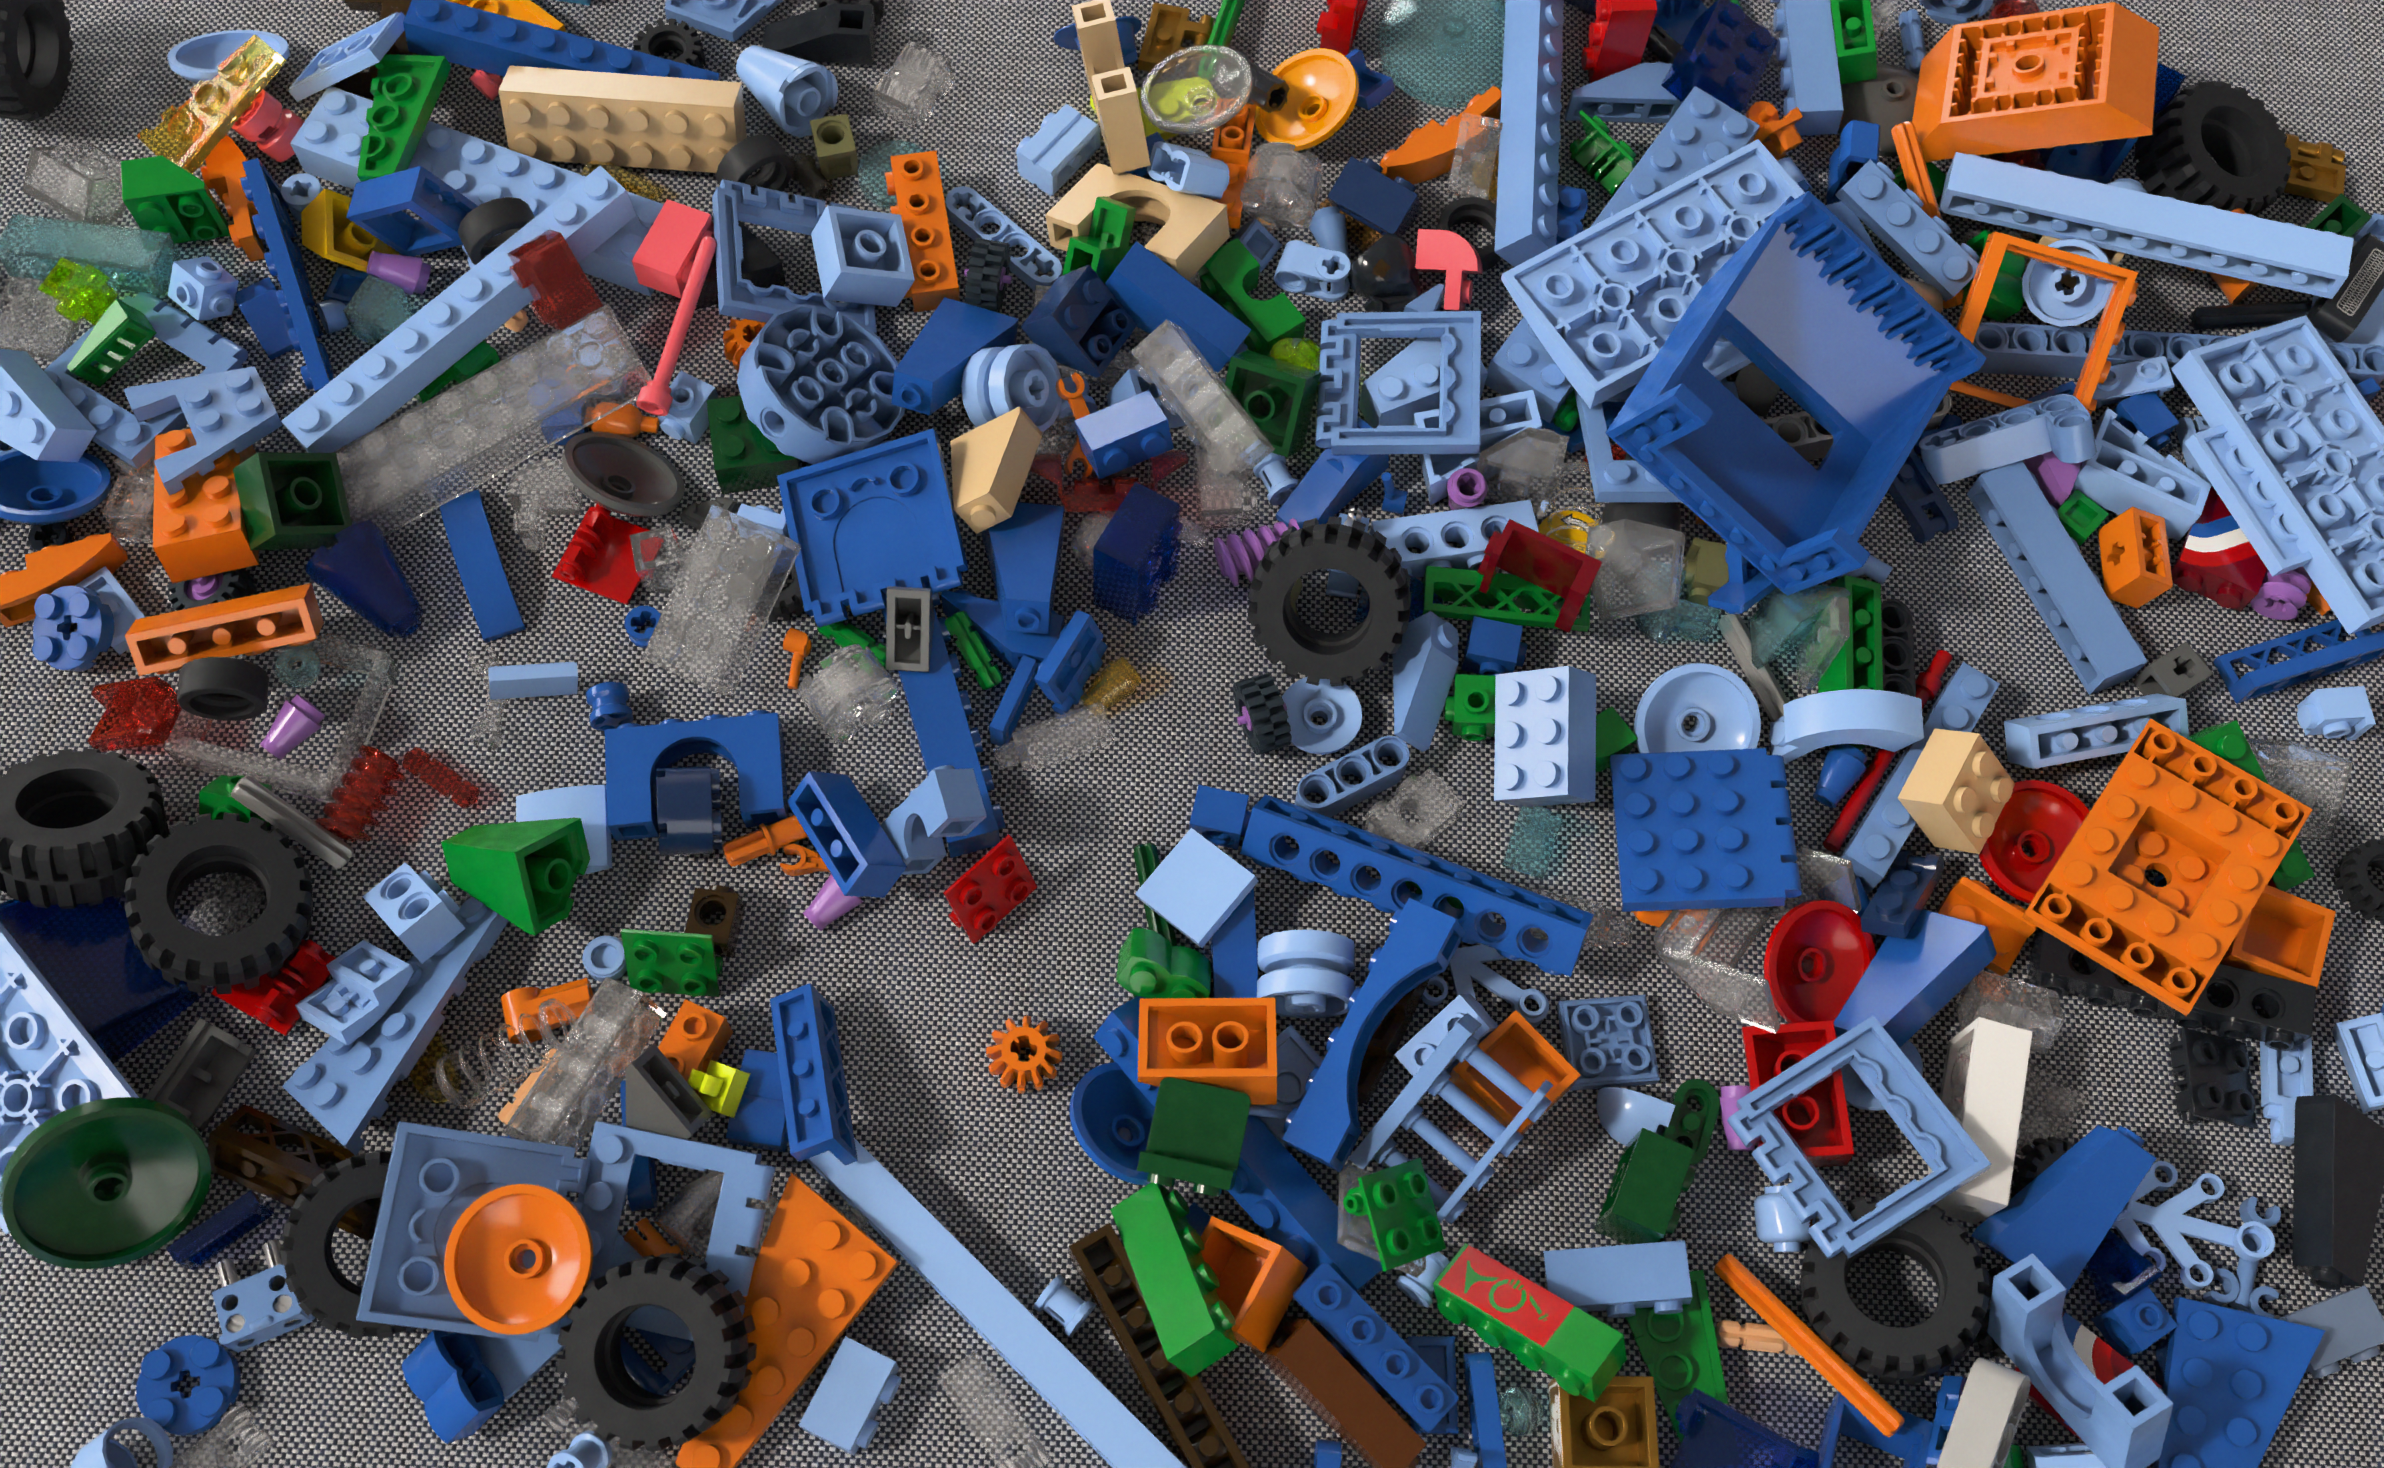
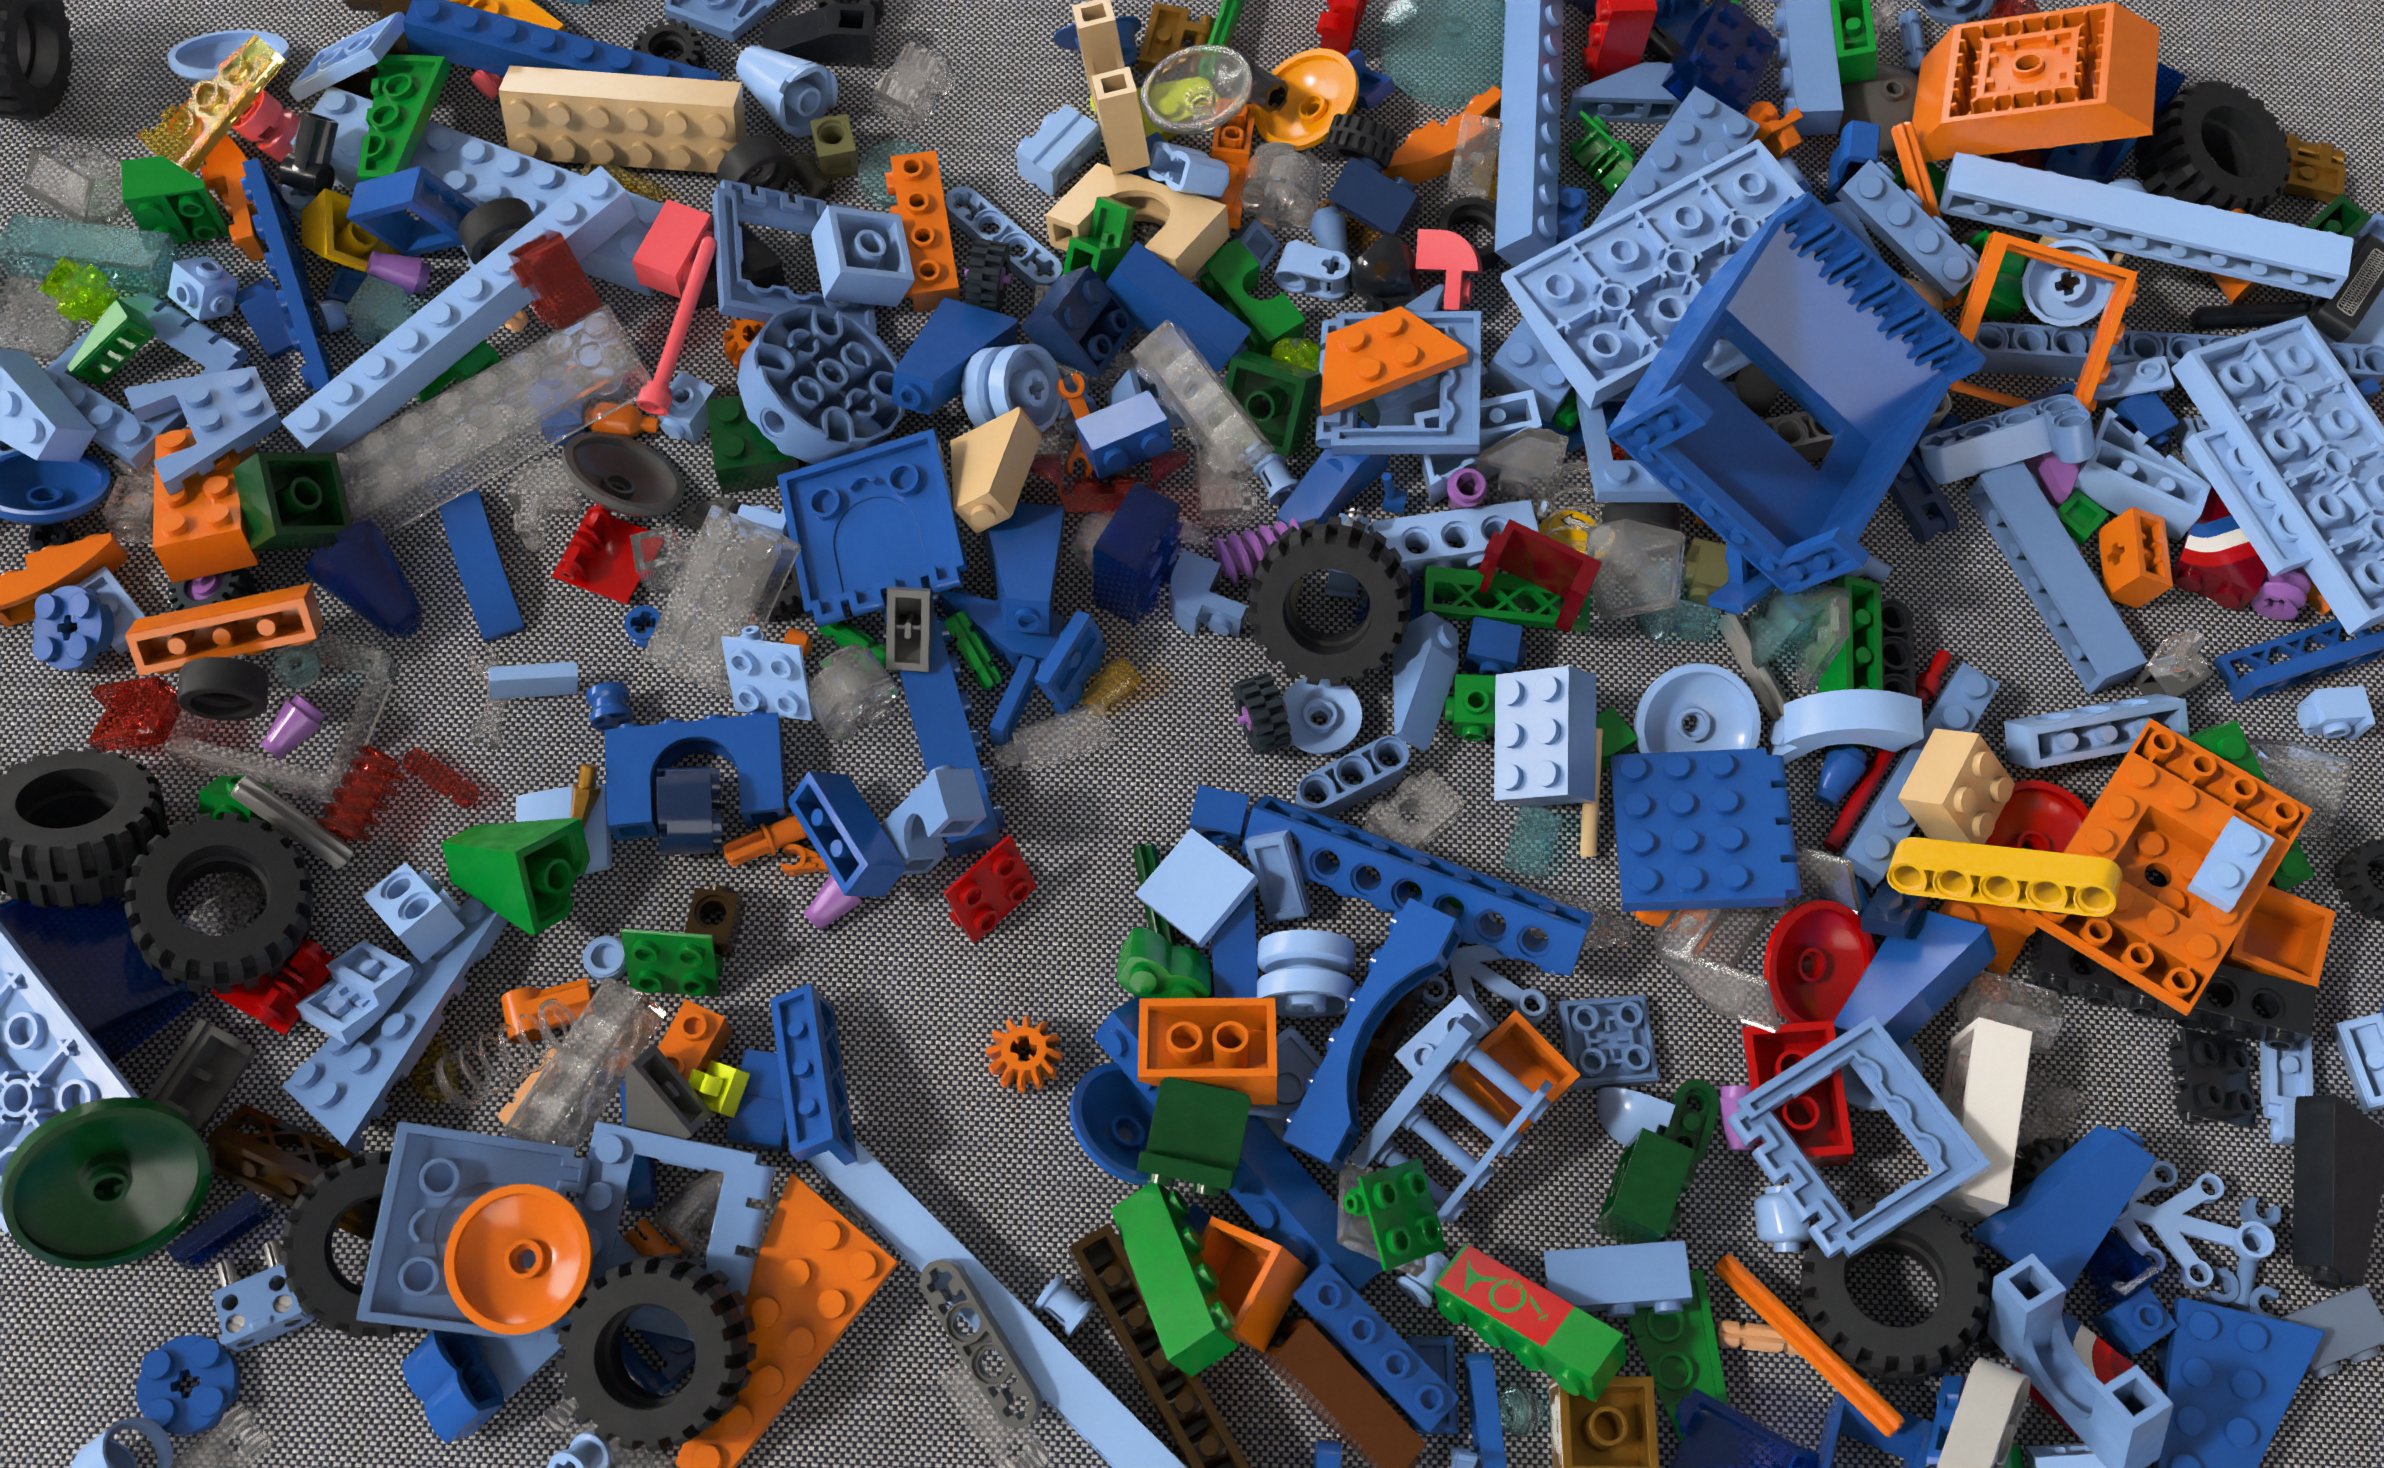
light blue brick [799,1336,902,1456] -> none
none -> black piece [279,111,339,197]
none -> pearl gold bar [570,763,601,829]
none -> light blue hinge [721,625,814,721]
none -> dark grey beam [920,1258,1043,1428]
none -> medium blue brick [1169,549,1247,637]
none -> medium blue tile [1245,830,1312,923]
none -> orange wing [1320,306,1468,417]
none -> black tyre [1324,113,1399,169]
none -> tan bar [1580,728,1603,857]
none -> yellow beam [1887,837,2122,917]
none -> clear tile [2146,629,2208,682]
none -> light blue plate [2186,816,2275,914]

